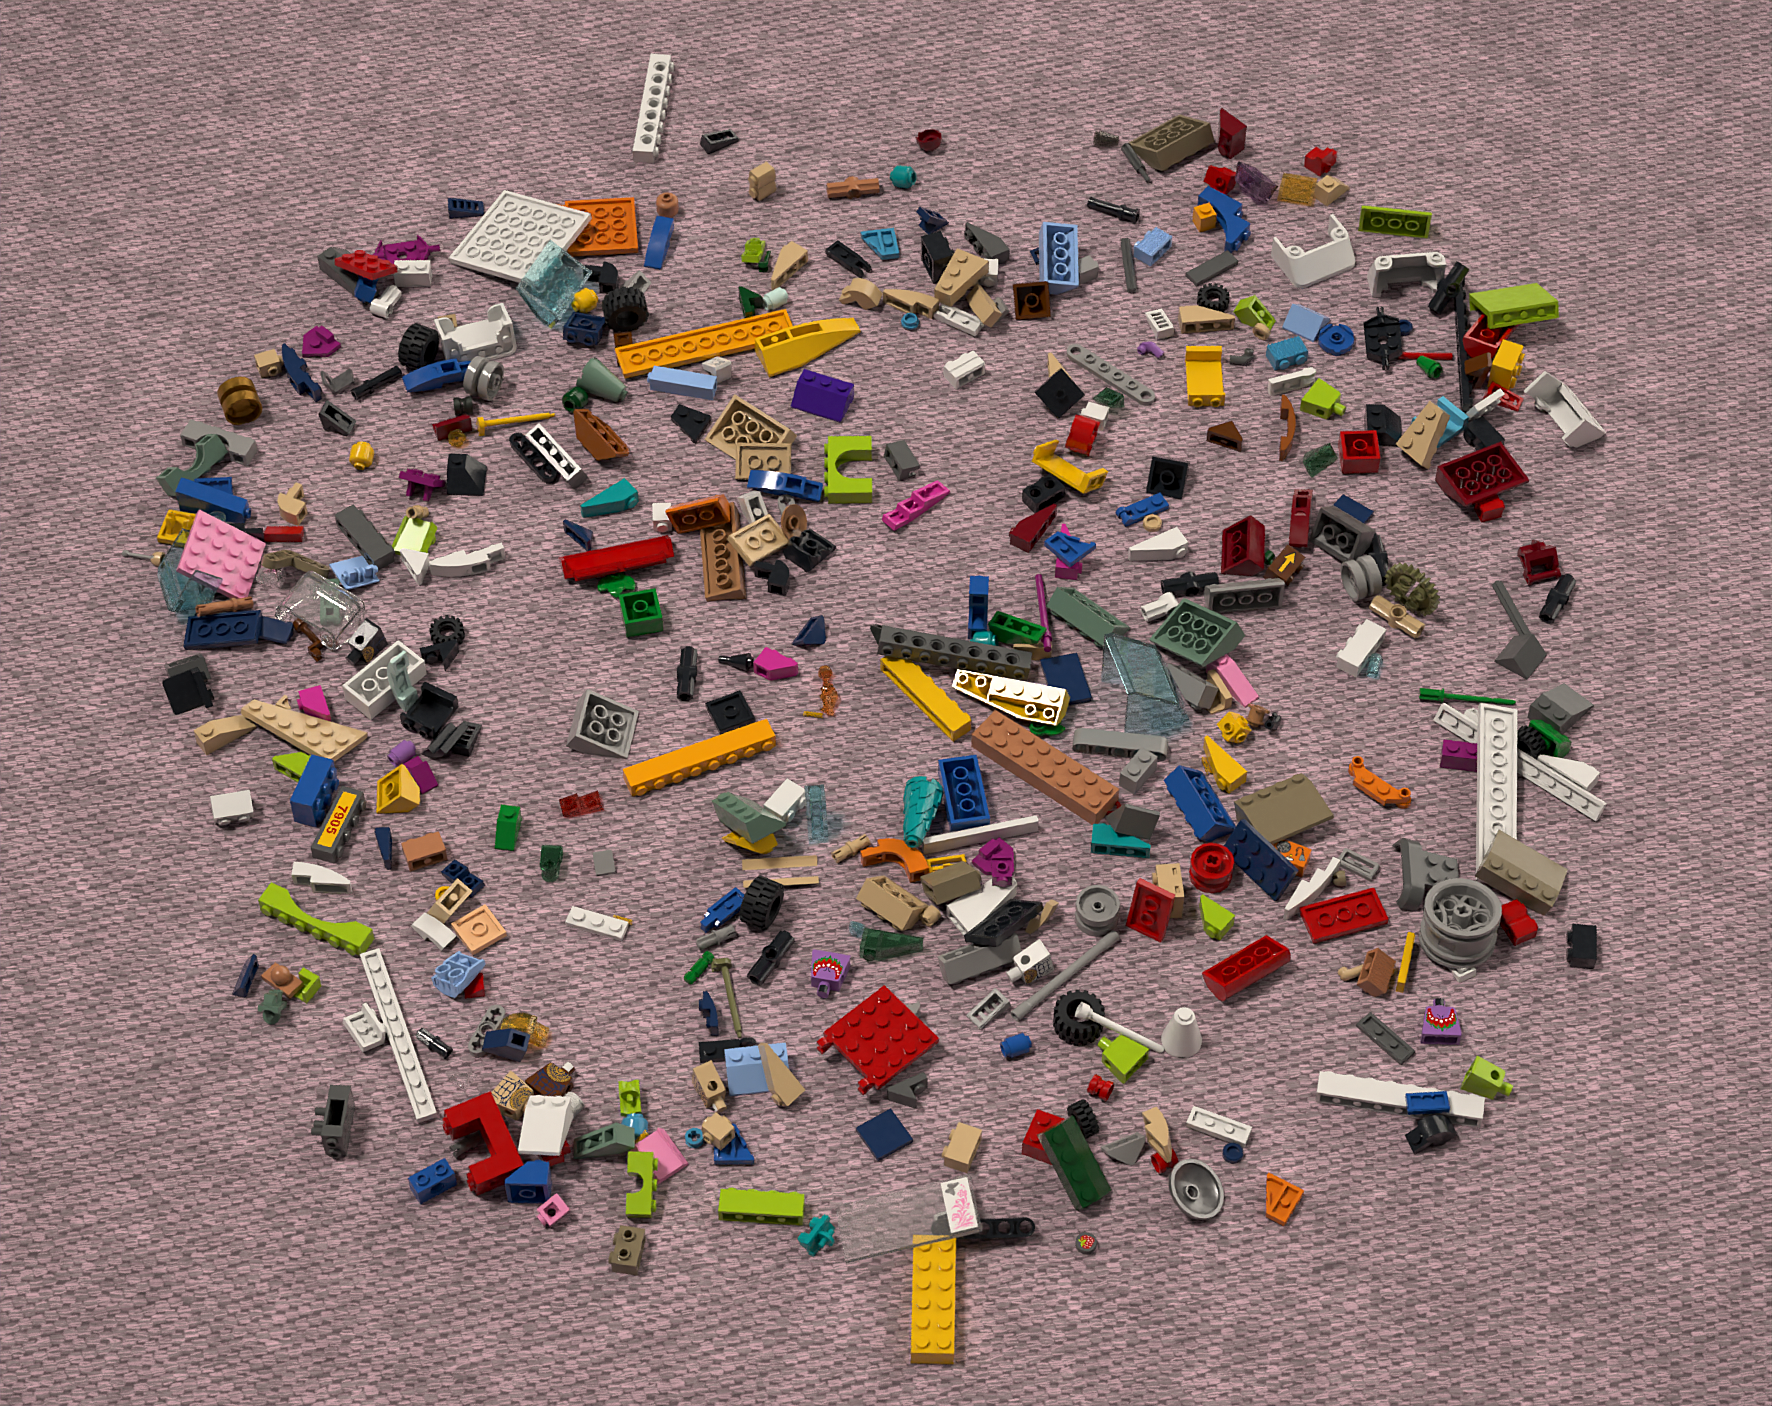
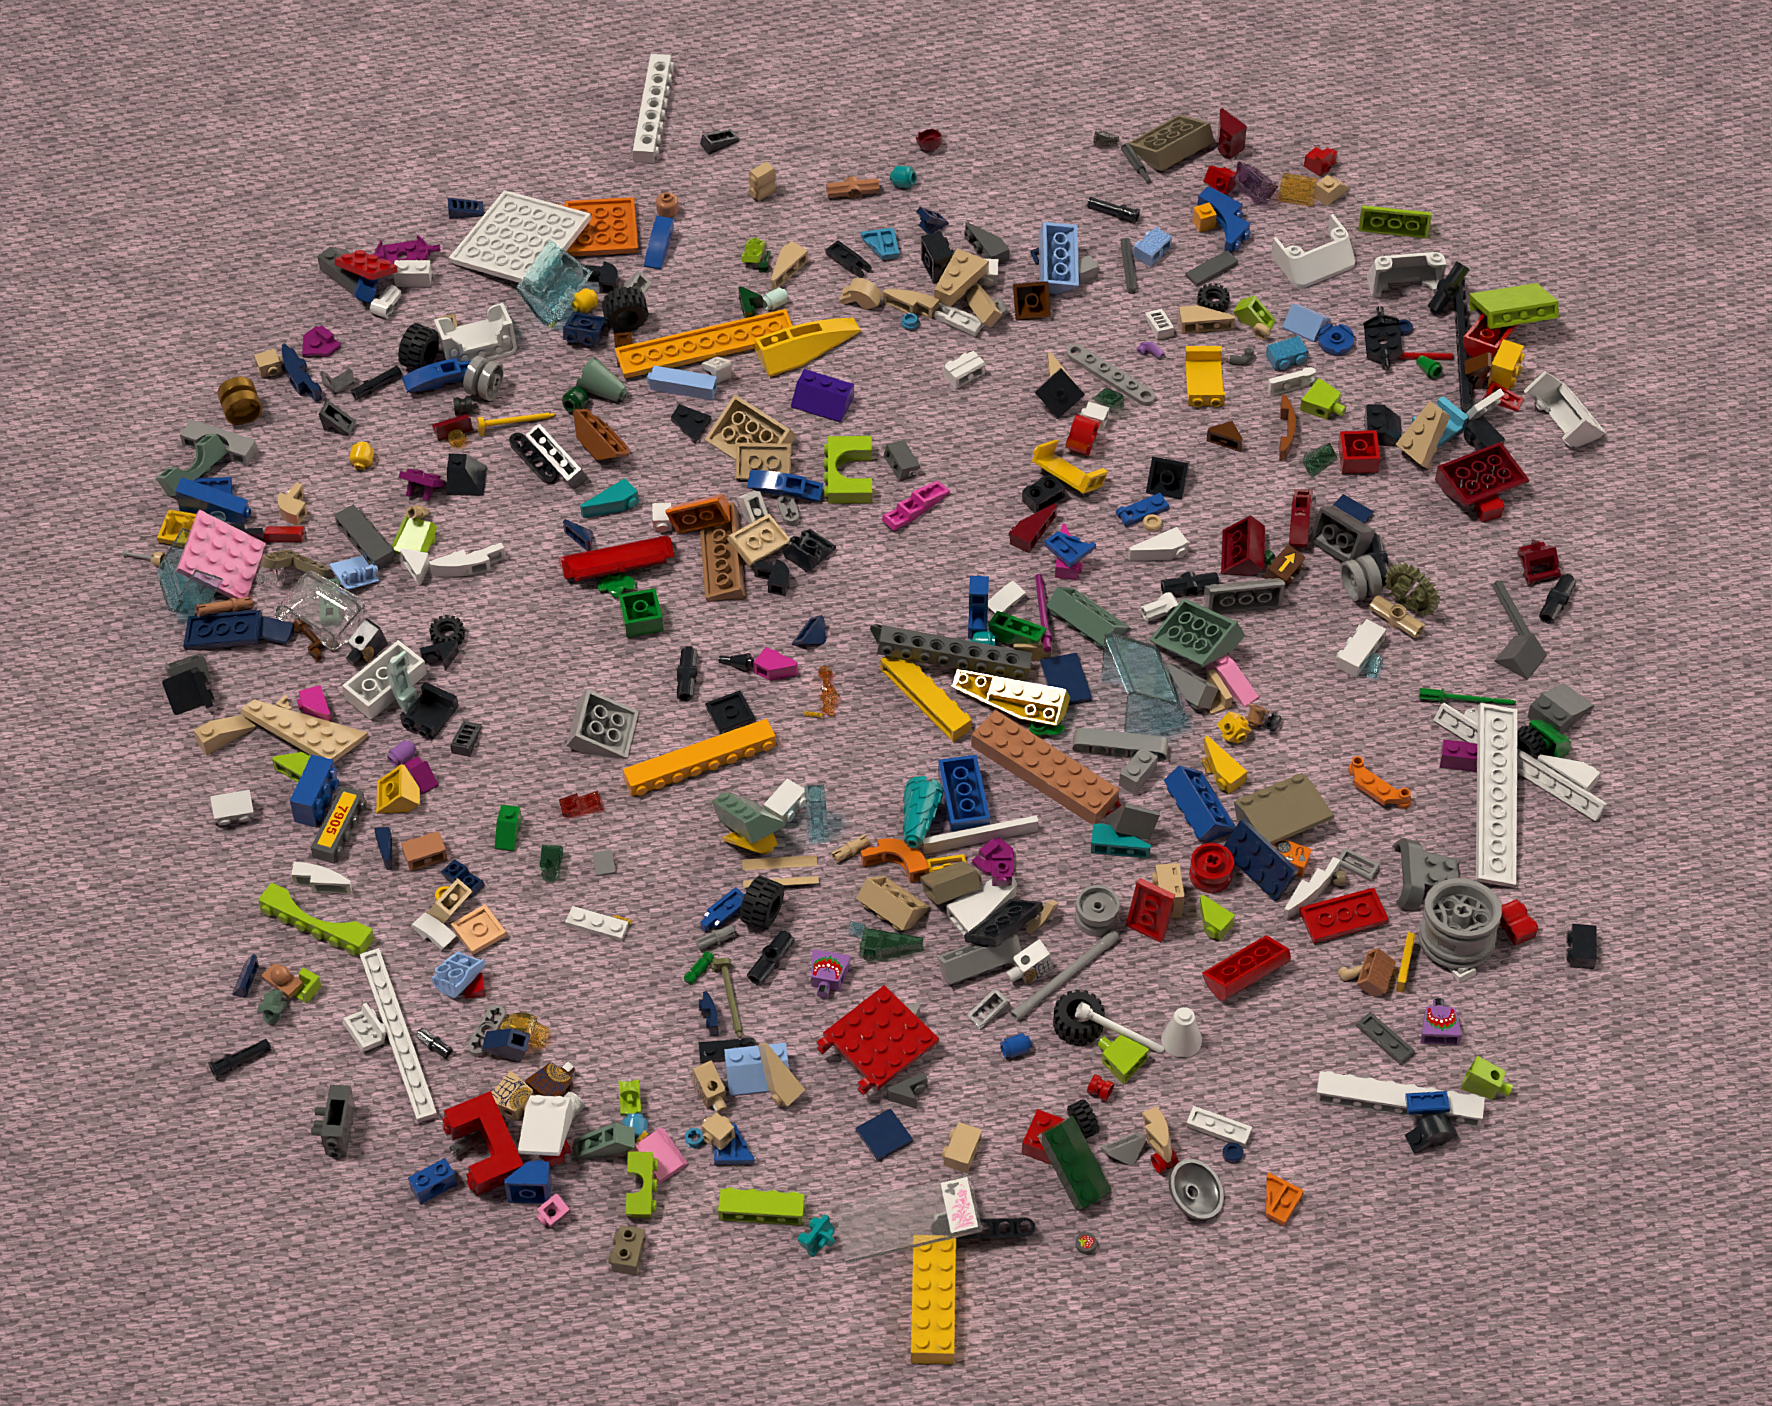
black slope [422,722,468,758] -> none
medium nougat dish [781,504,807,540] -> none
tan hose [919,905,941,927] -> none
dark tan slope [1475,830,1568,916] -> none
none -> black pin [208,1038,271,1079]
none -> white slope [988,581,1027,614]

